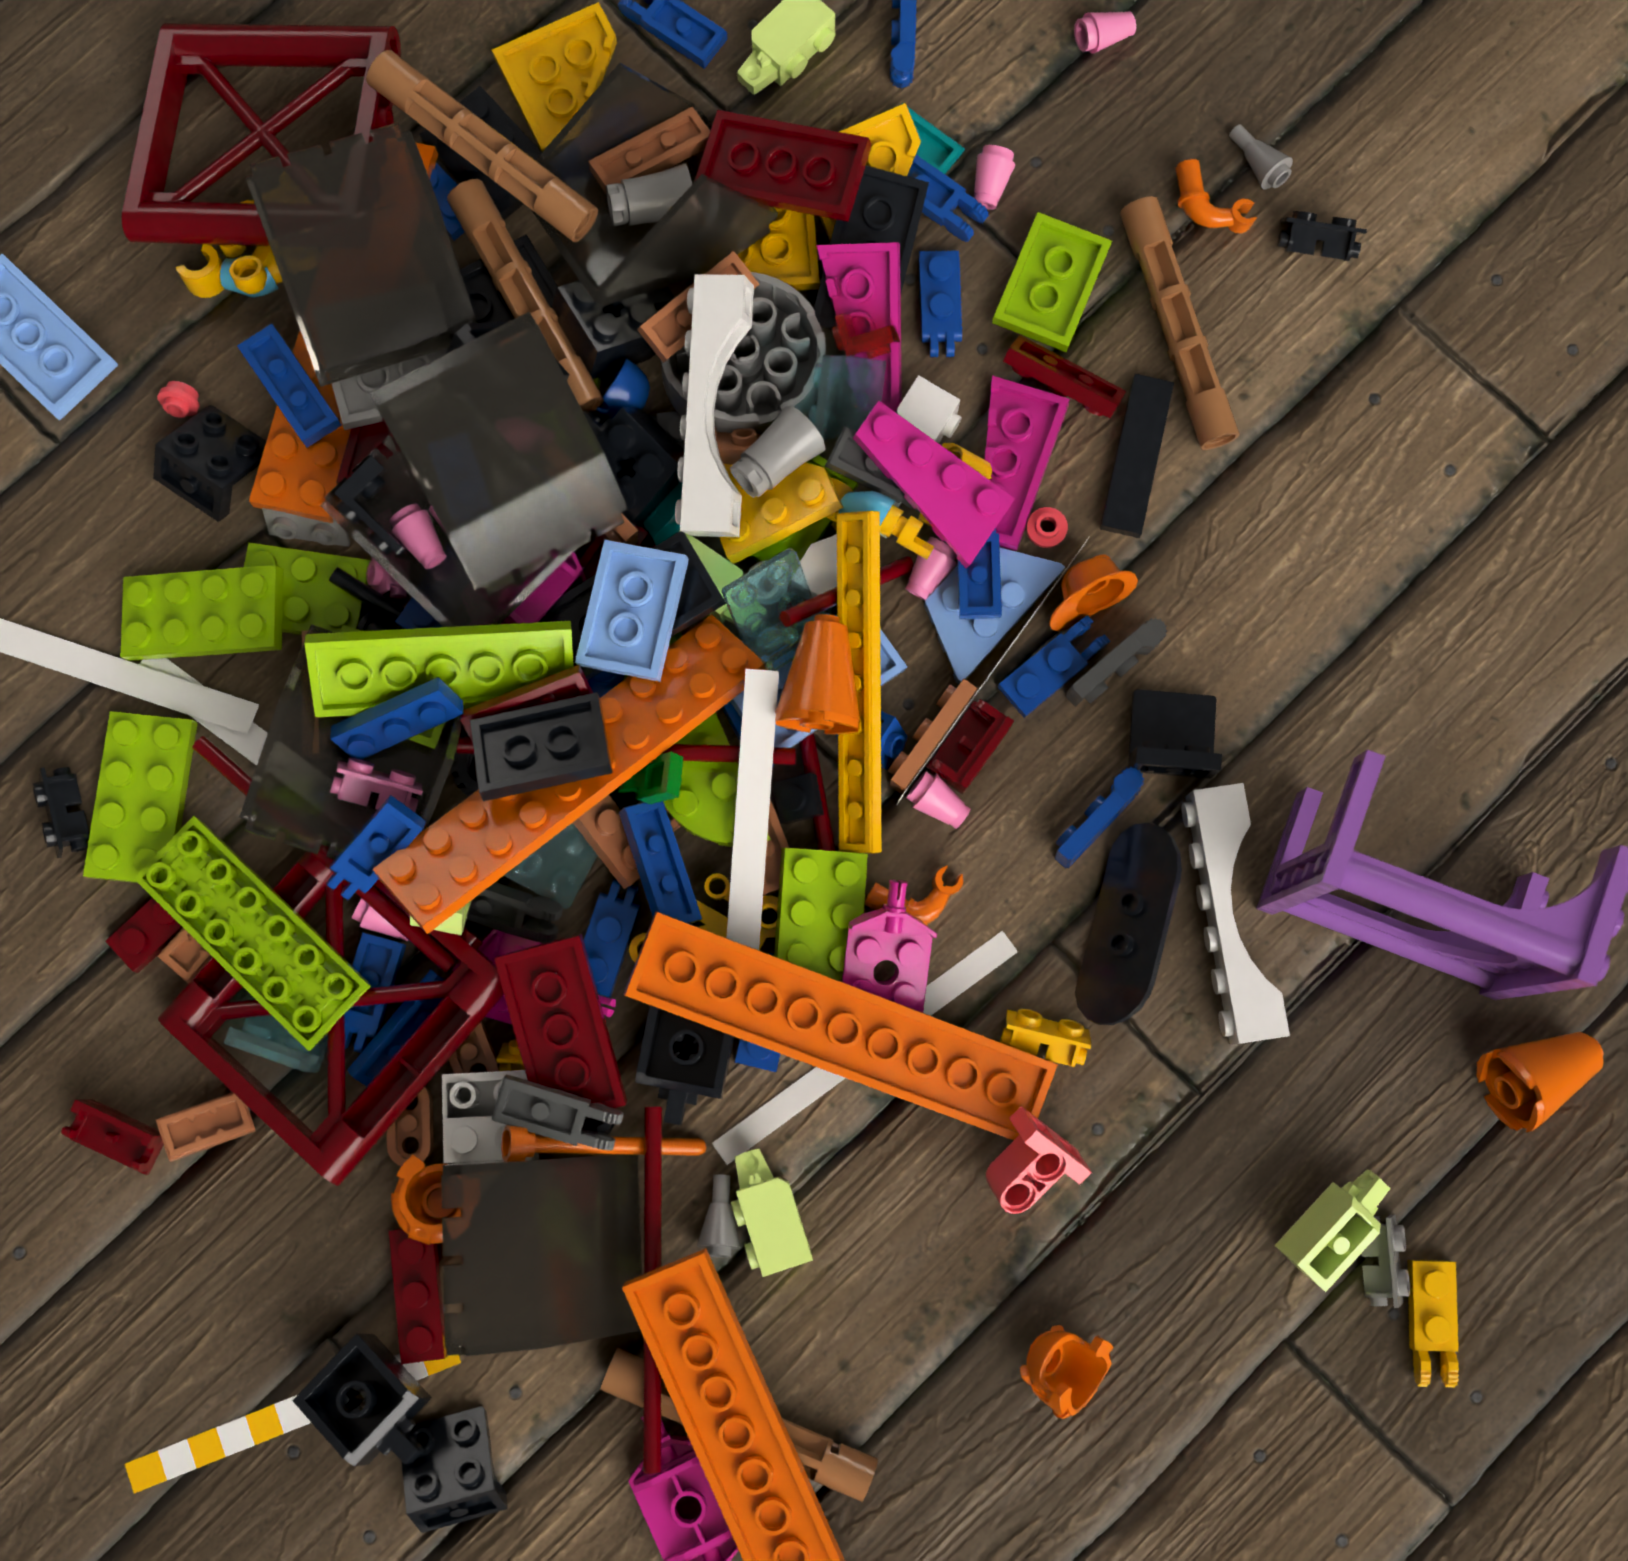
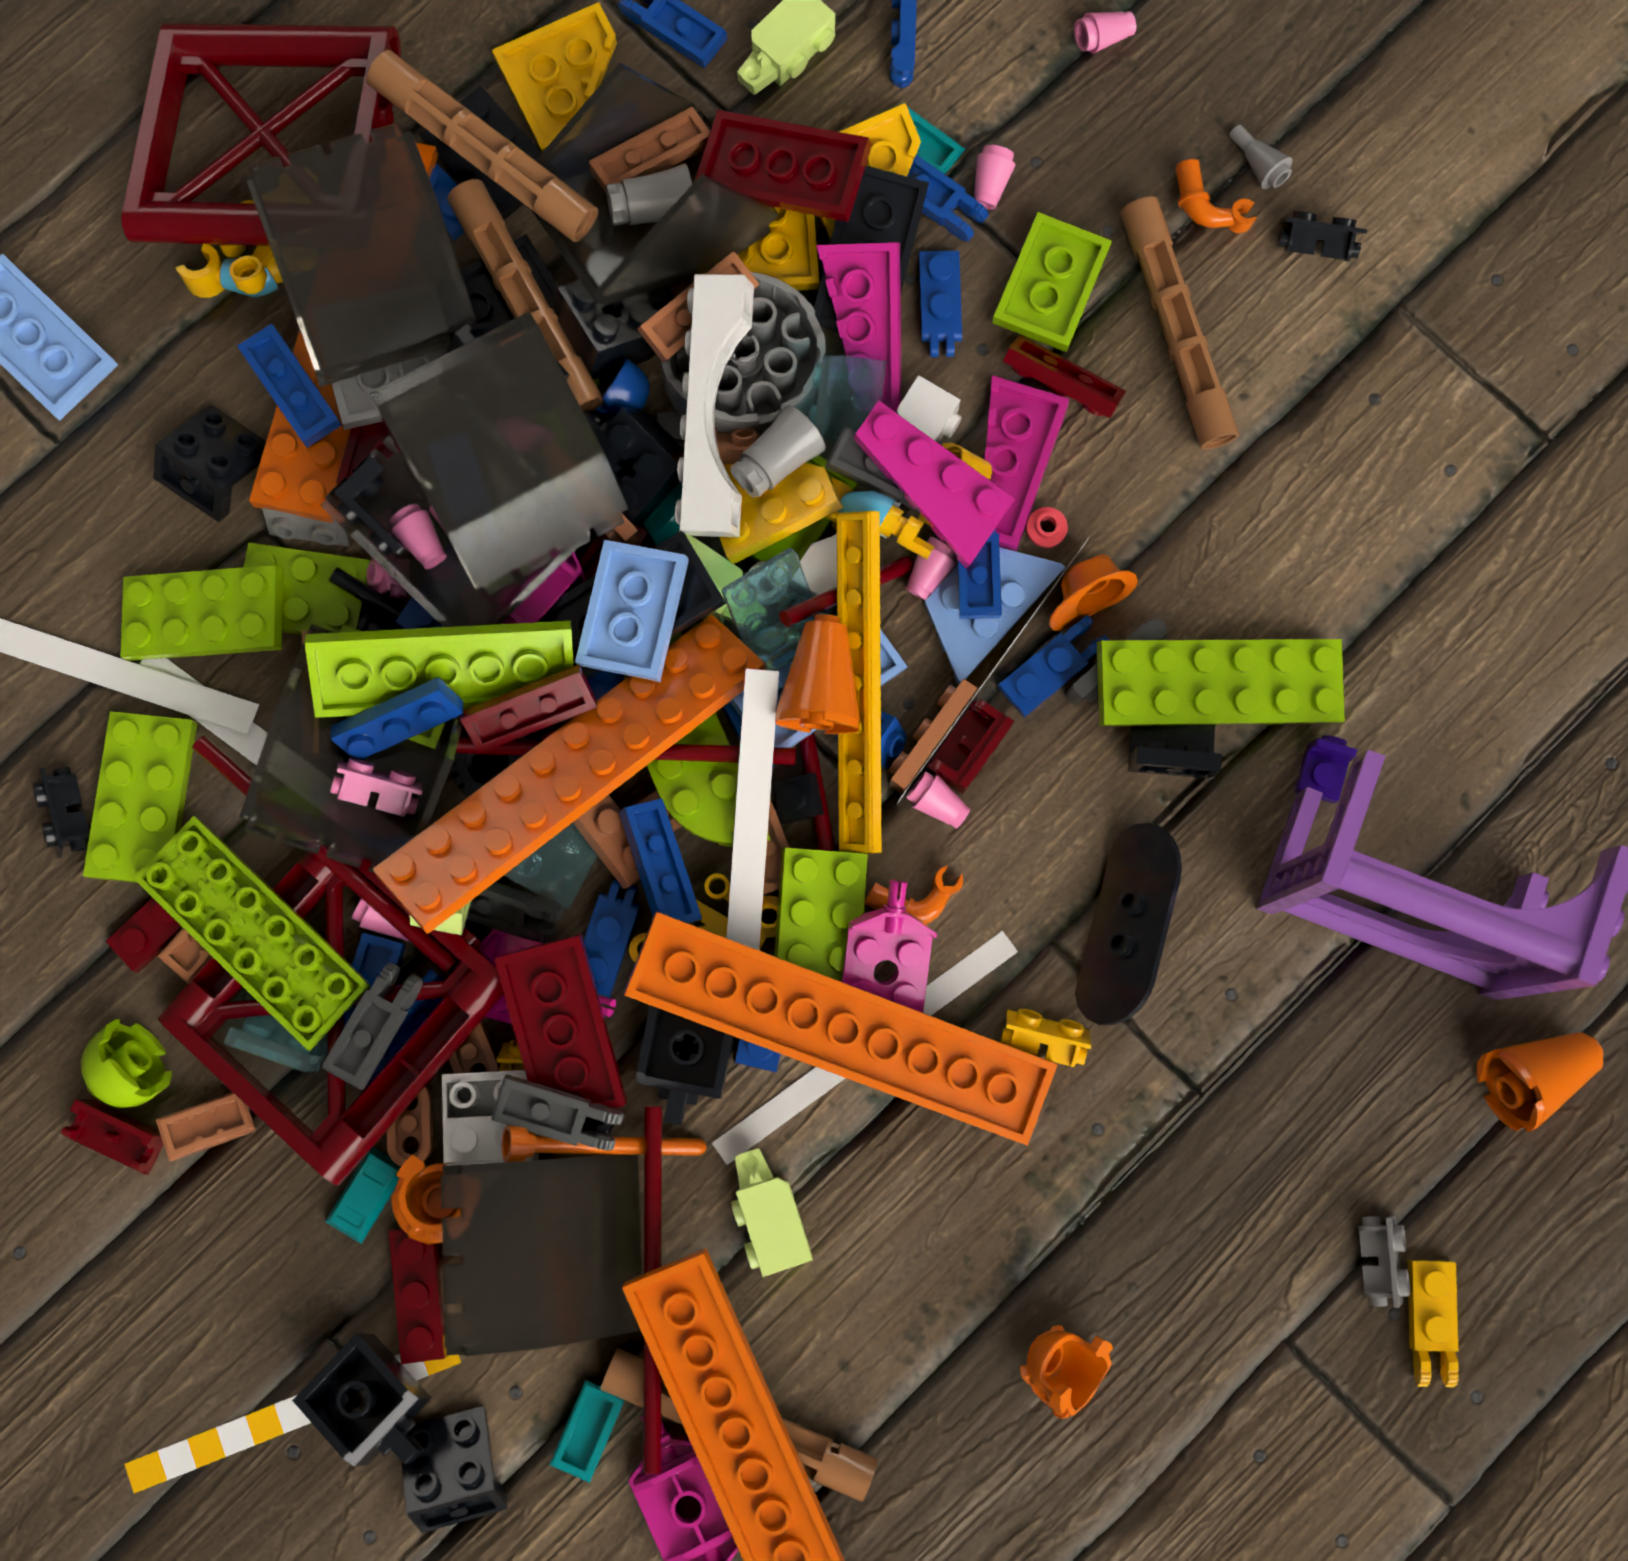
coral plate [157,381,200,418] -> none
blue hinge [326,795,426,900] -> none
black plate [470,692,613,801] -> none
green plate [618,752,684,804] -> none
light grey cone [697,1175,740,1258] -> none
clear red bracket [833,313,900,360] -> none
coral tile [986,1106,1092,1214] -> none
blue hinge [1055,767,1144,869] -> none
black tile [1100,374,1174,538] -> none
white arch [1181,783,1290,1045] -> none
yellowish green hinge [1274,1169,1390,1292] -> none
none -> lime cylinder [80,1019,172,1108]
none -> dark grey hinge [322,962,423,1090]
none -> teal tile [325,1147,401,1244]
none -> teal tile [549,1380,625,1483]
none -> lime plate [1097,639,1345,726]
none -> dark purple bracket [1294,735,1357,804]

